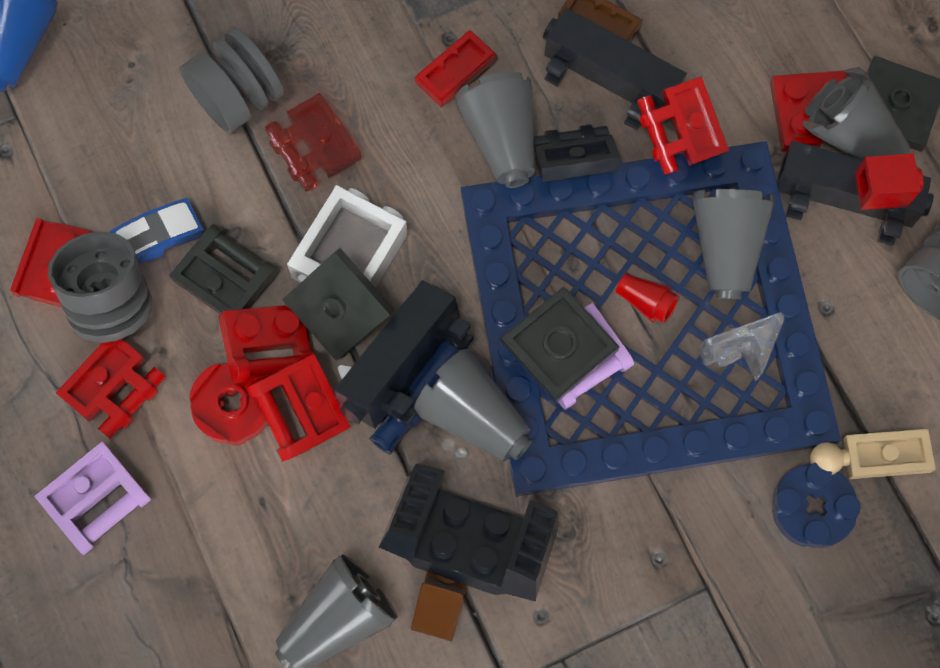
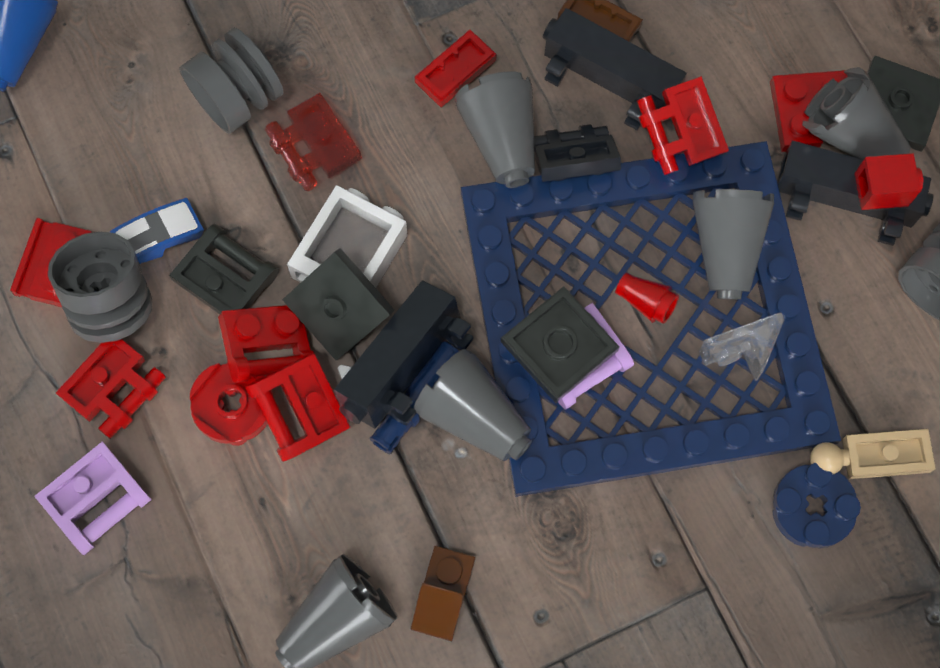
black plate [379,464,558,601] -> none

